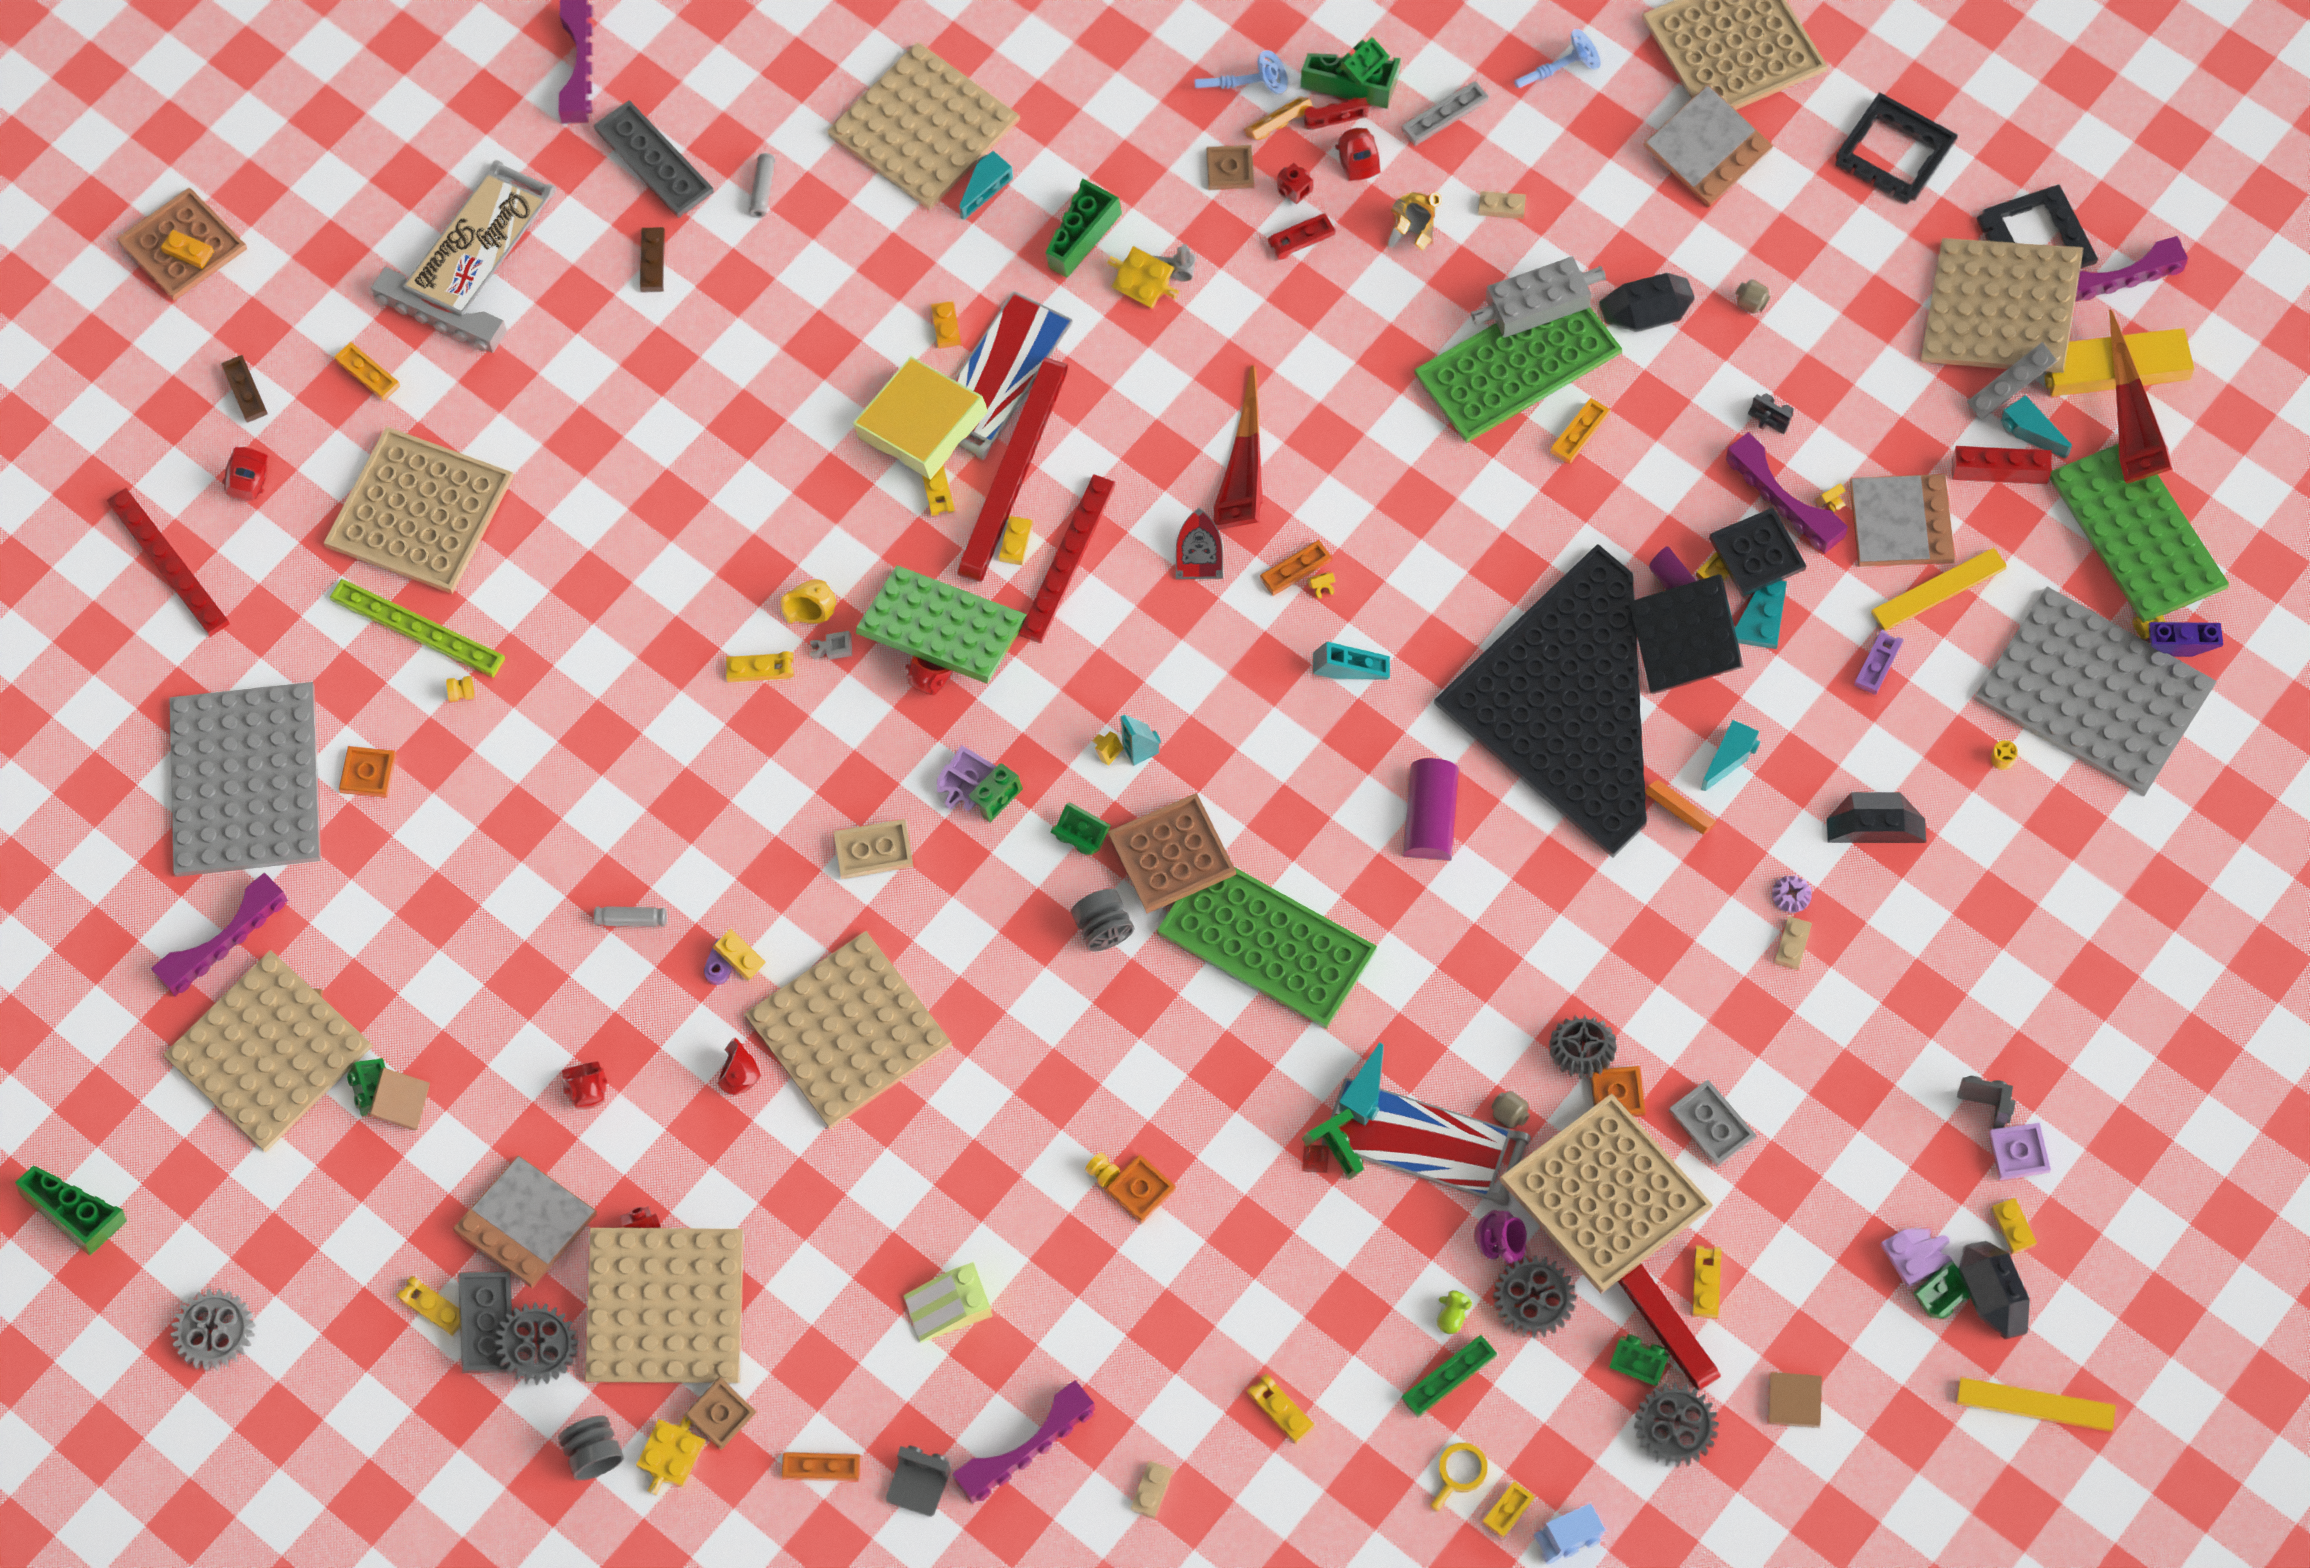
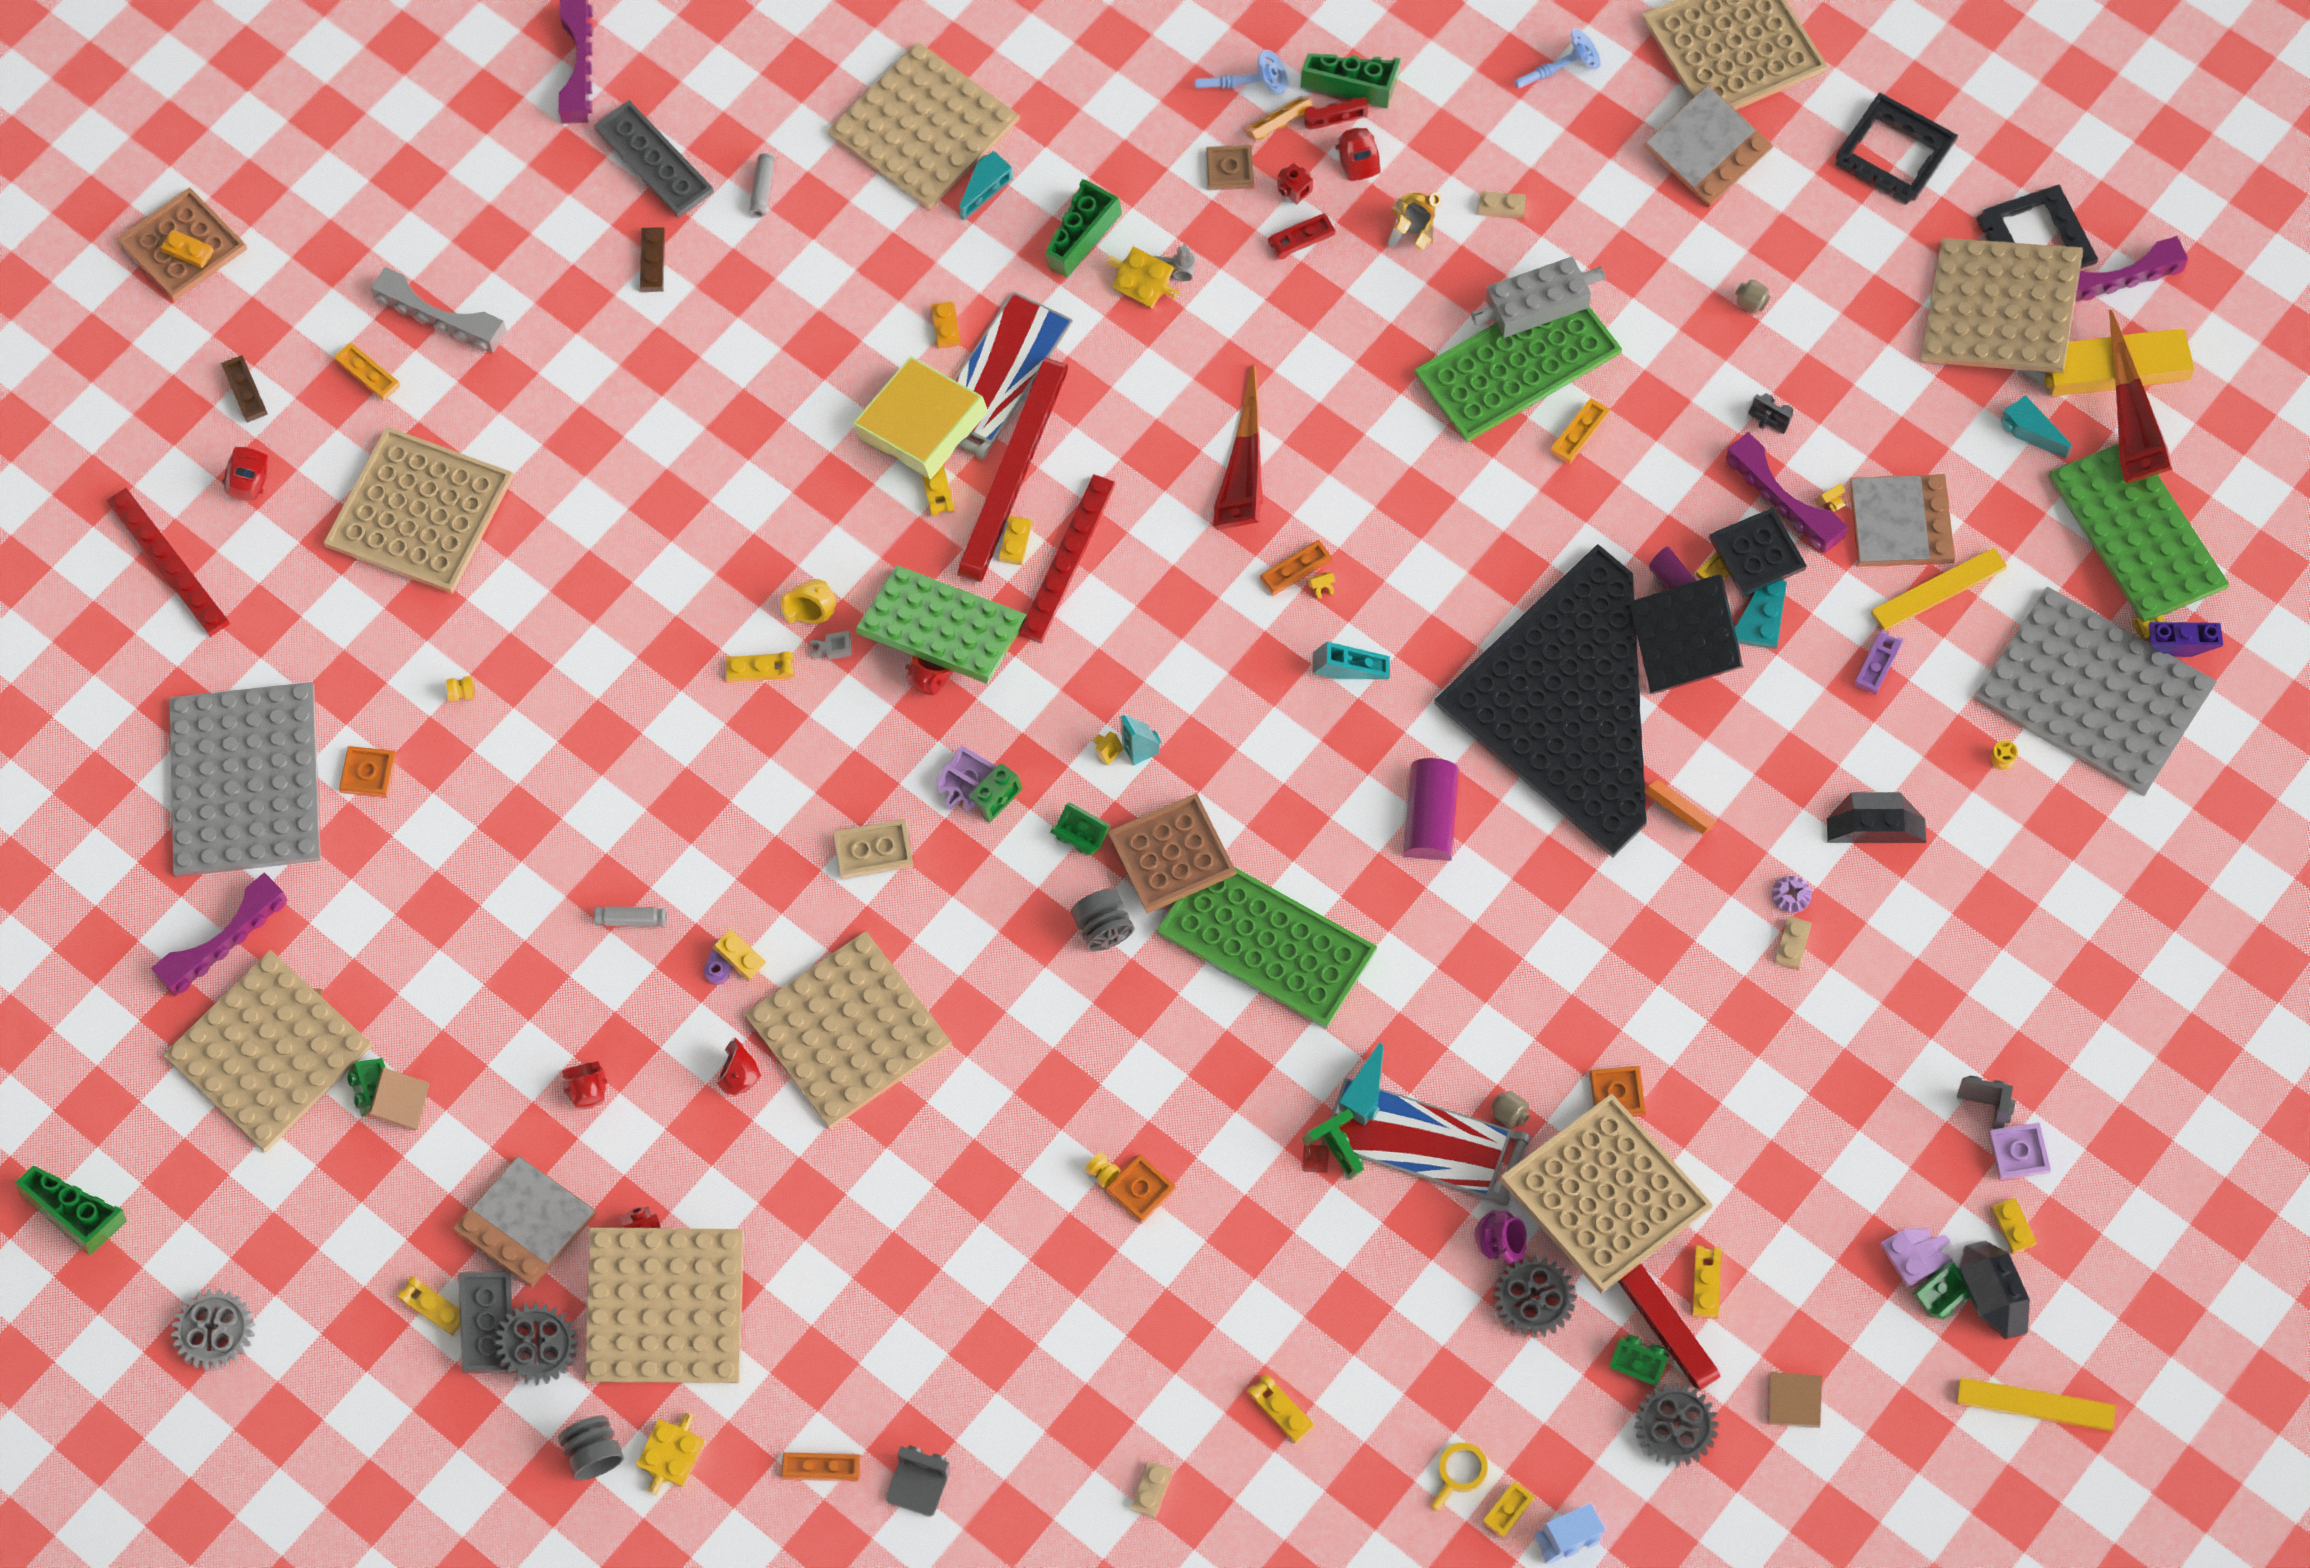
lime tile [329,578,505,678] -> none
flag [403,159,556,316] -> none
medium nougat tile [684,1377,757,1450] -> none
yellowish green slope [904,1262,993,1343] -> none
magenta arch [952,1380,1095,1504] -> none
shield [1175,508,1223,579] -> none
green bracket [1335,36,1391,87] -> none
light grey plate [1401,80,1489,146] -> none
green plate [1401,1334,1498,1418] -> none
lime animal [1436,1290,1472,1334] -> none
dark grey gear [1549,1014,1617,1079] -> none
black wedge [1599,272,1695,332] -> none
light grey plate [1669,1079,1757,1168] -> none
teal slope [1701,720,1761,791] -> none
red brick [1952,446,2052,484] -> none
light grey plate [1967,342,2058,420] -> none

